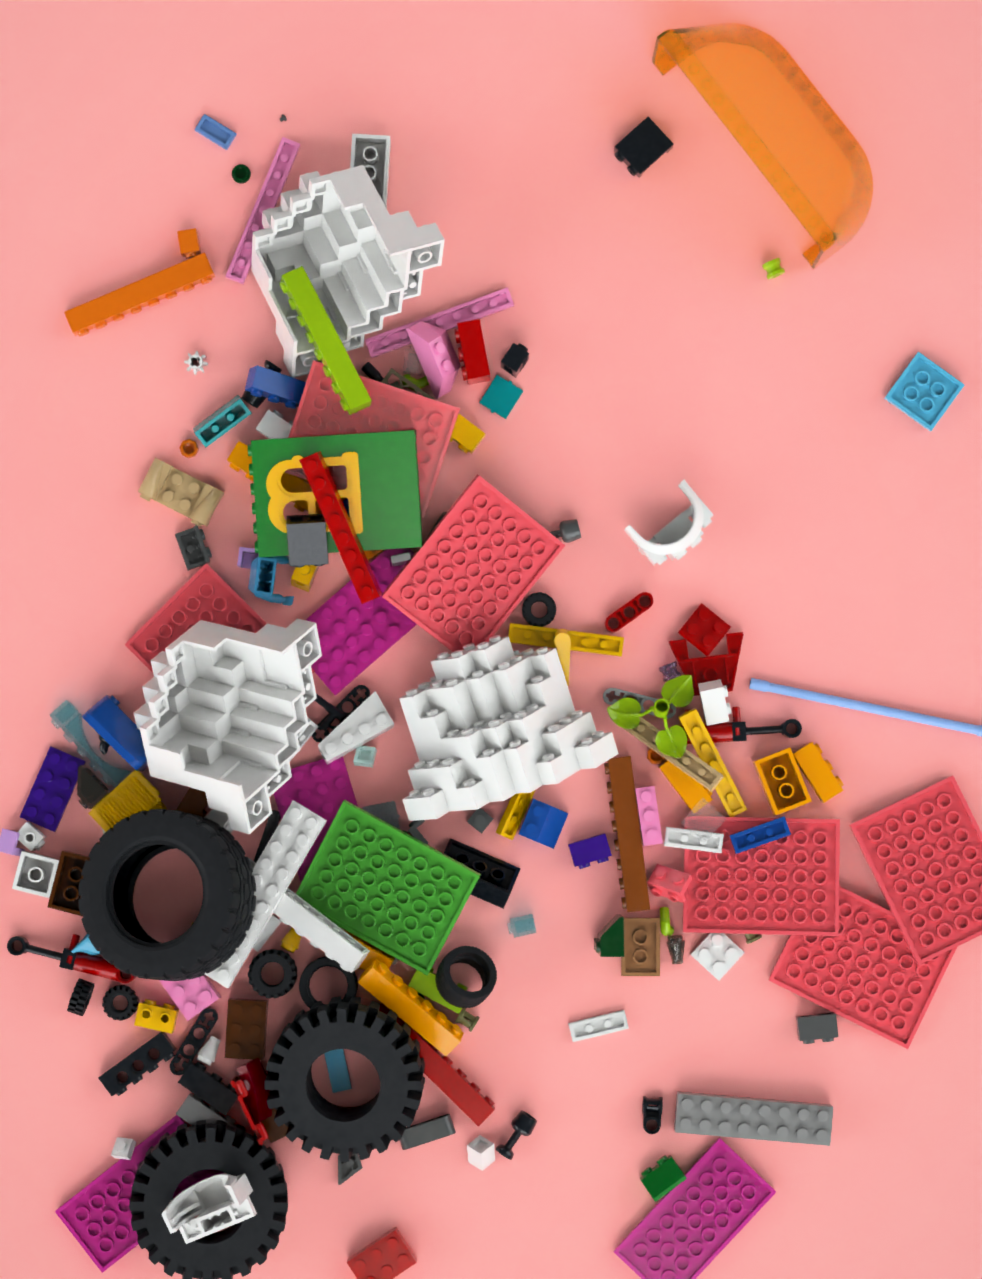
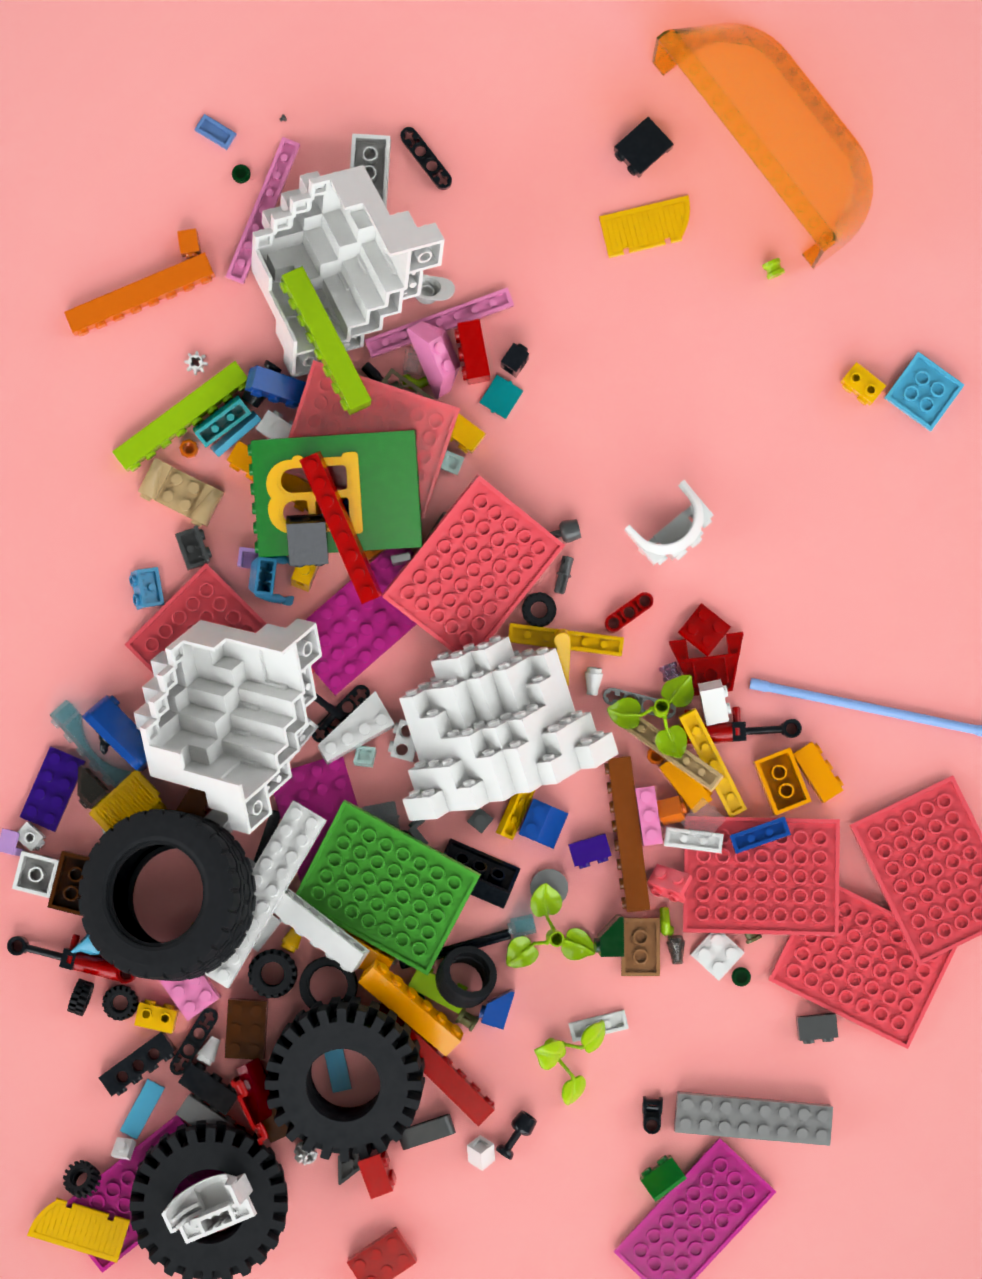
none -> yellow piece [27,1198,130,1263]
none -> black tyre [63,1160,101,1199]
none -> lime brick [112,361,247,472]
none -> medium azure tile [120,1079,165,1140]
none -> dark azure bracket [129,567,165,610]
none -> medium azure tile [210,411,262,457]
none -> white gear [293,1141,318,1165]
none -> red brick [357,1149,397,1199]
none -> white brick [388,719,416,762]
none -> black axle [399,929,511,969]
none -> black beam [400,127,452,190]
none -> white piece [415,274,455,304]
none -> light aqua plate [441,450,465,476]
none -> blue slope [479,989,515,1030]
none -> lime plant [506,883,596,968]
none -> light grey tile [530,869,568,902]
none -> lime plant [534,1020,605,1106]
none -> dark grey axle [554,556,574,594]
none -> white cone [585,667,603,696]
none -> yellow piece [599,195,690,258]
none -> orange brick [657,796,688,826]
none -> dark green plate [731,967,751,987]
none -> yellow brick [840,362,886,406]

